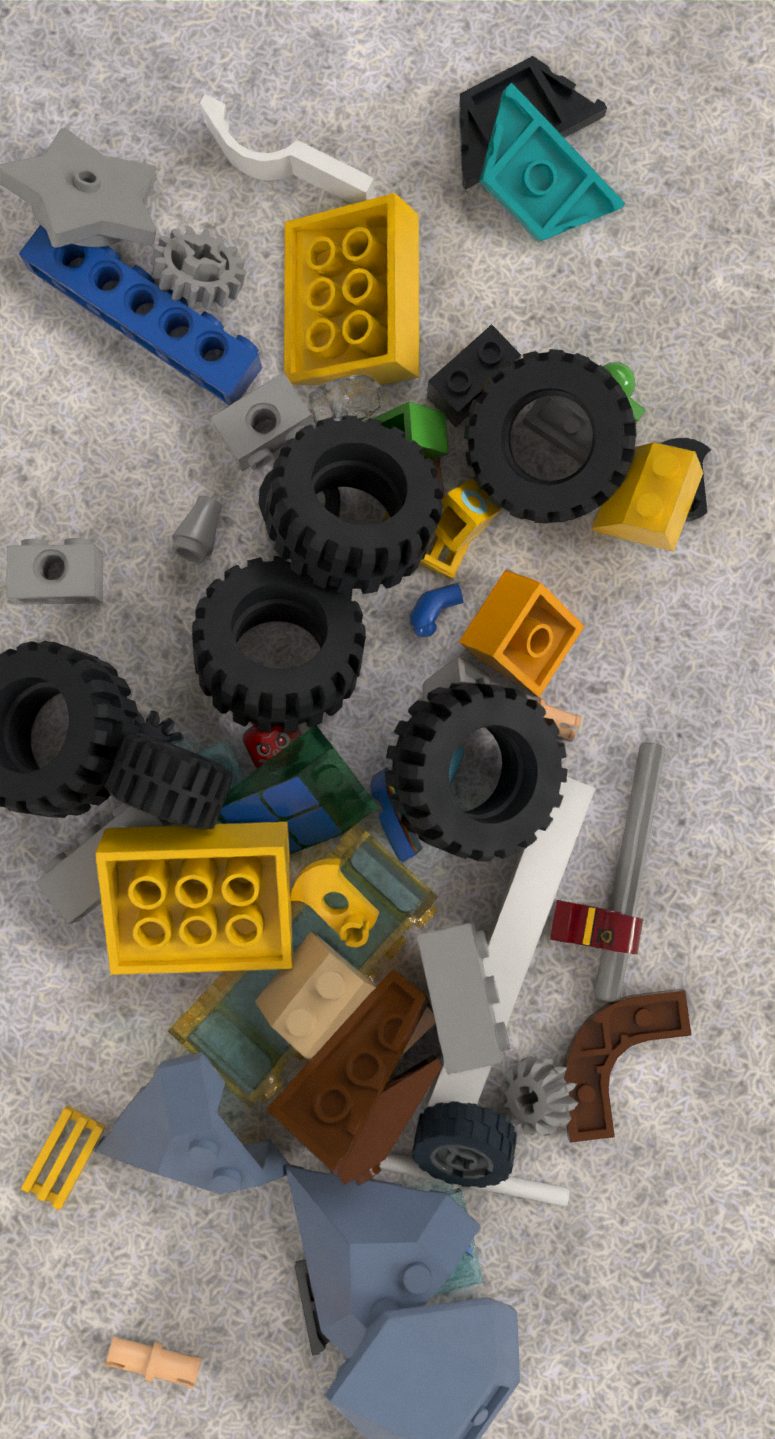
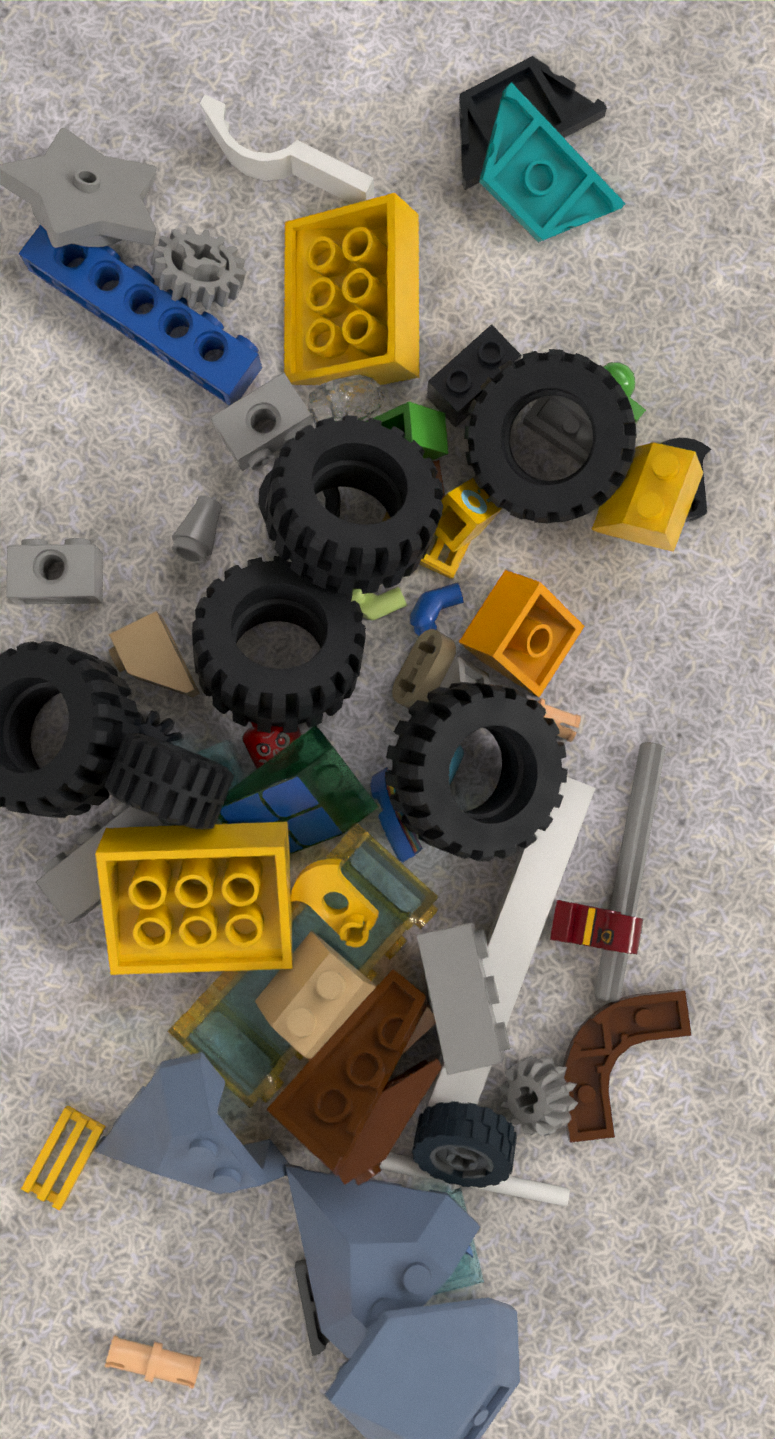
none -> tan slope [108,611,200,698]
none -> yellowish green arm [351,587,407,620]
none -> dark tan beam [392,629,456,709]

